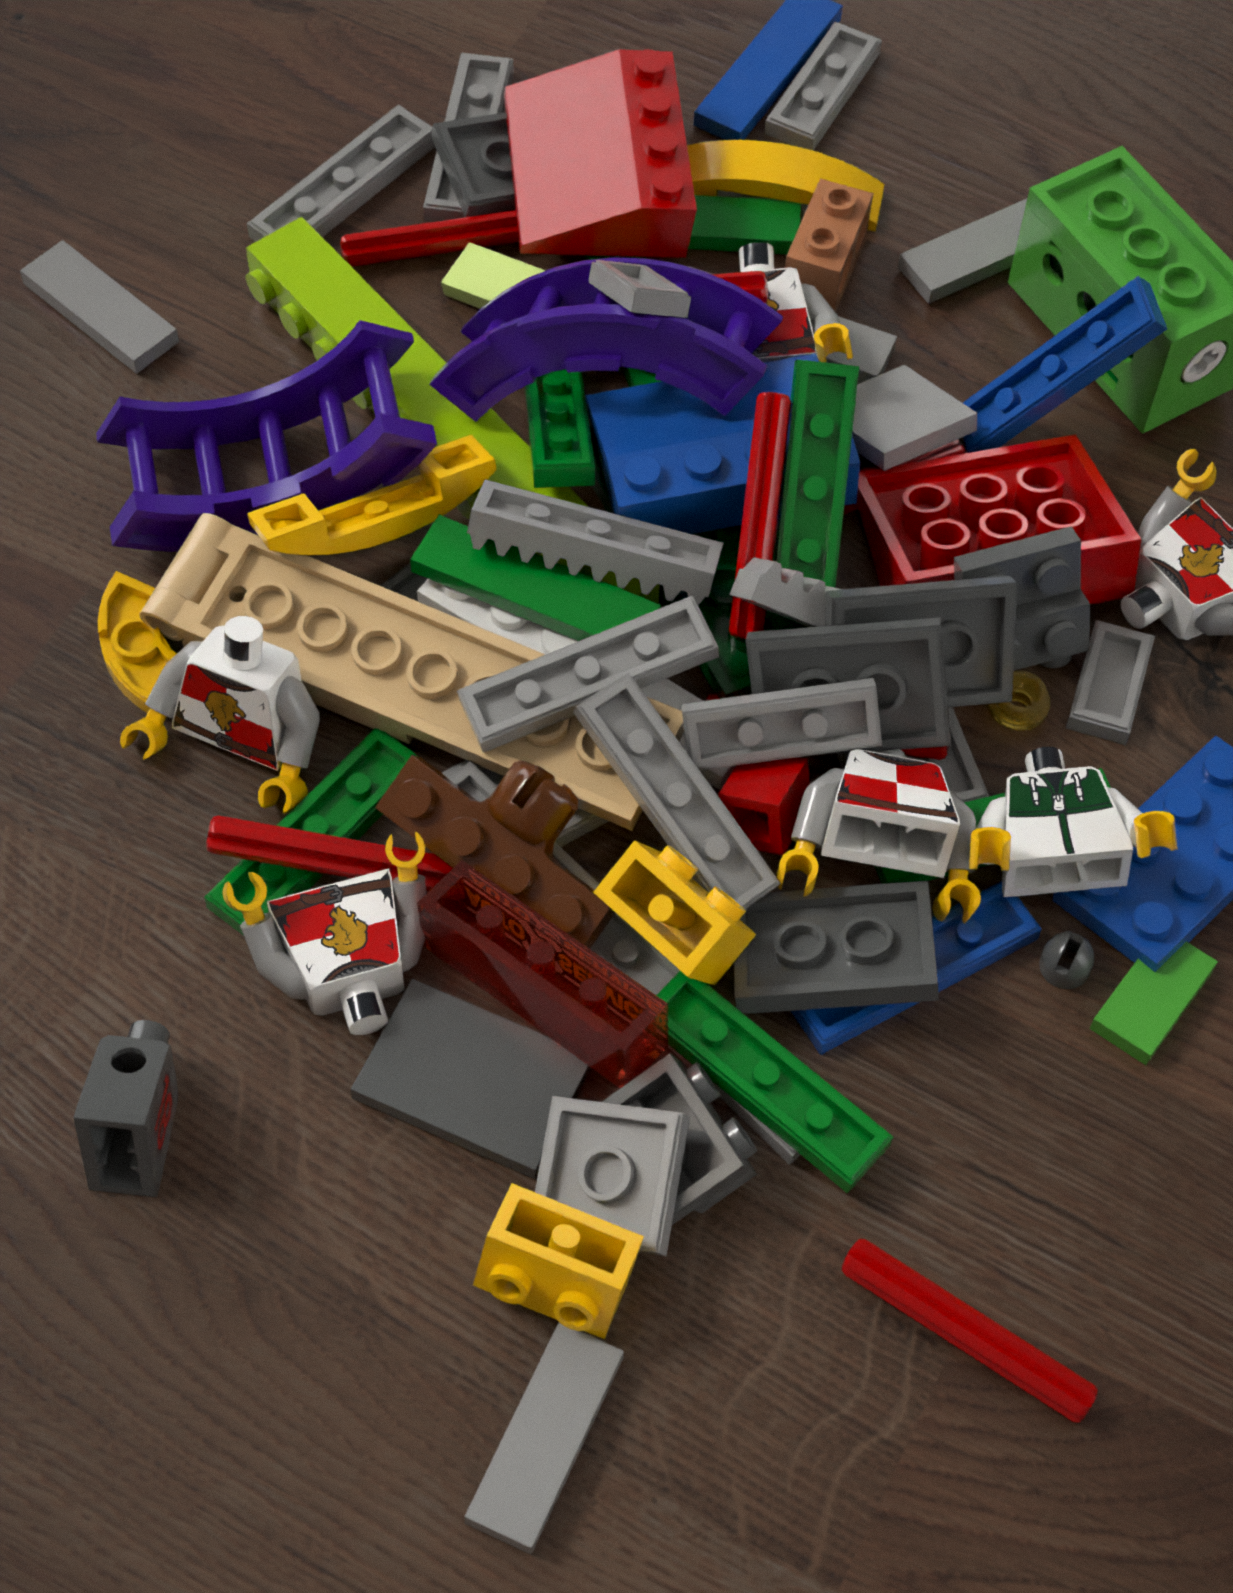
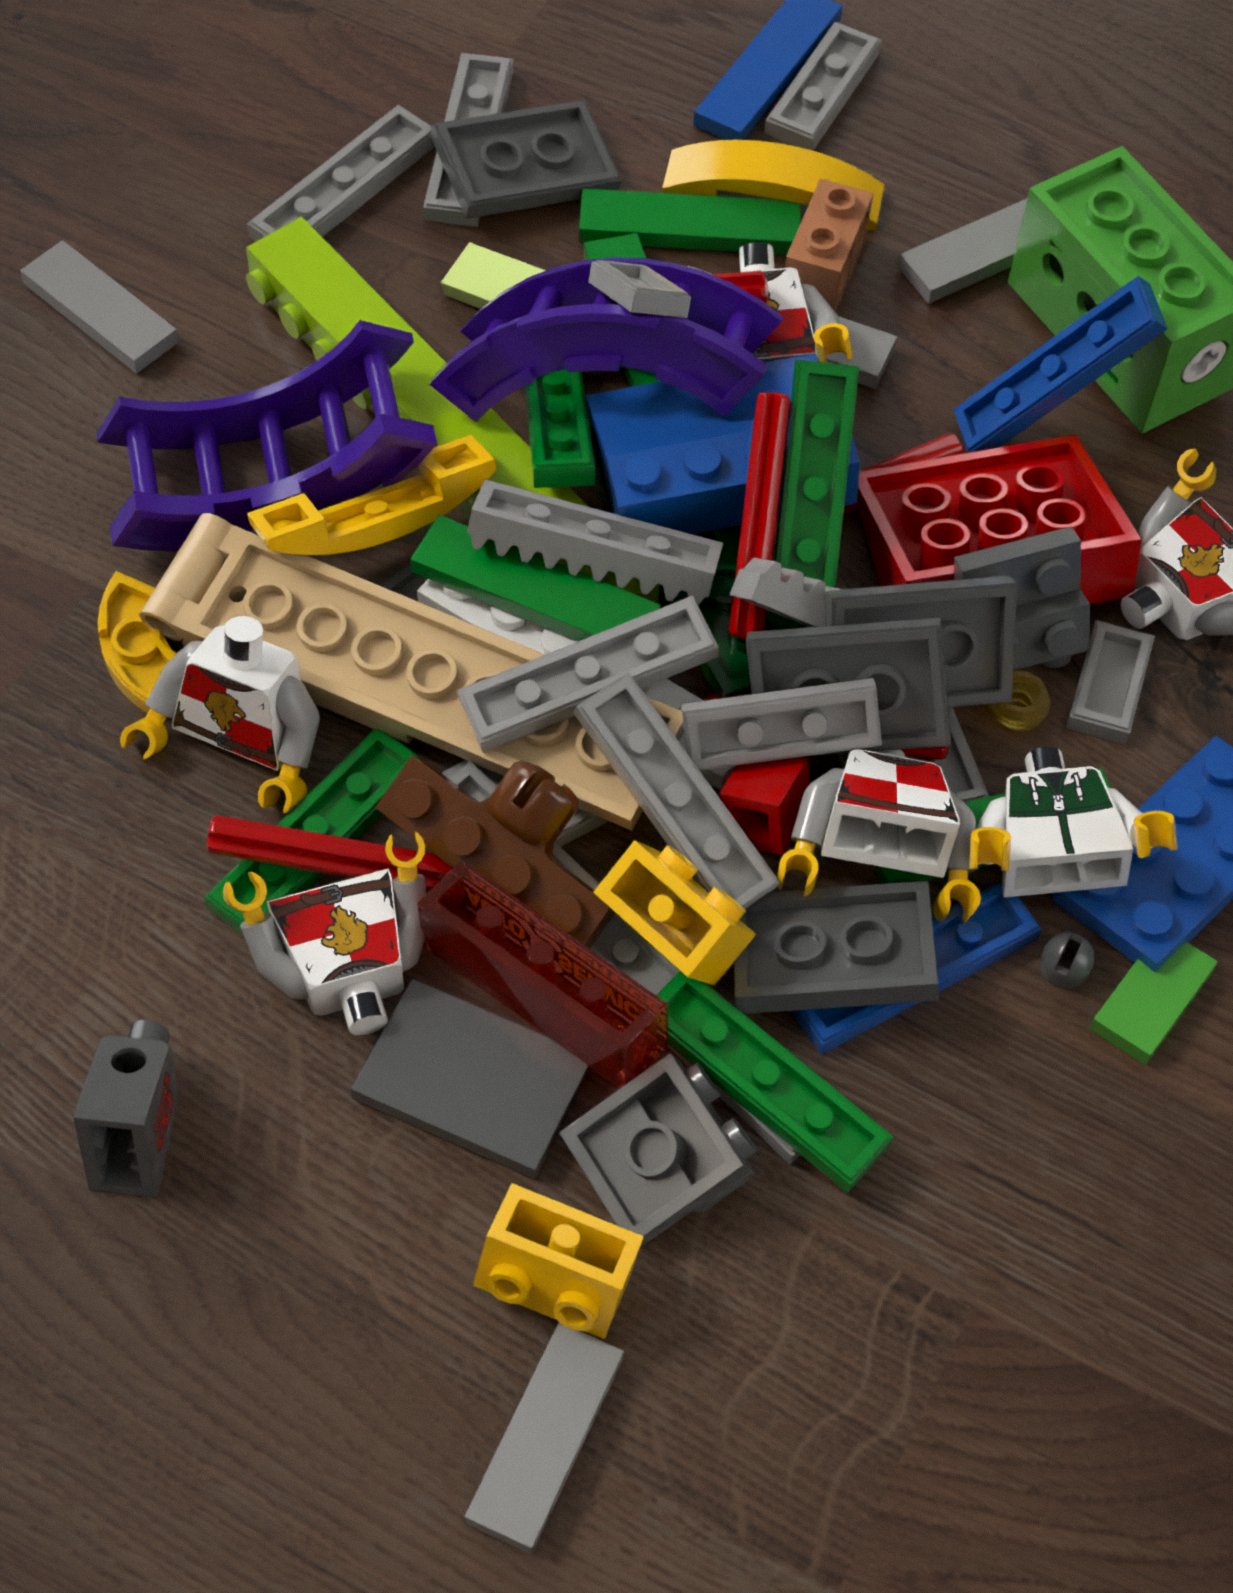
red axle [340,210,519,267] -> none
slope [504,49,697,258] -> none
light grey tile [535,1096,690,1256] -> none
red axle [841,1239,1098,1423] -> none
light grey tile [852,365,977,471] -> none

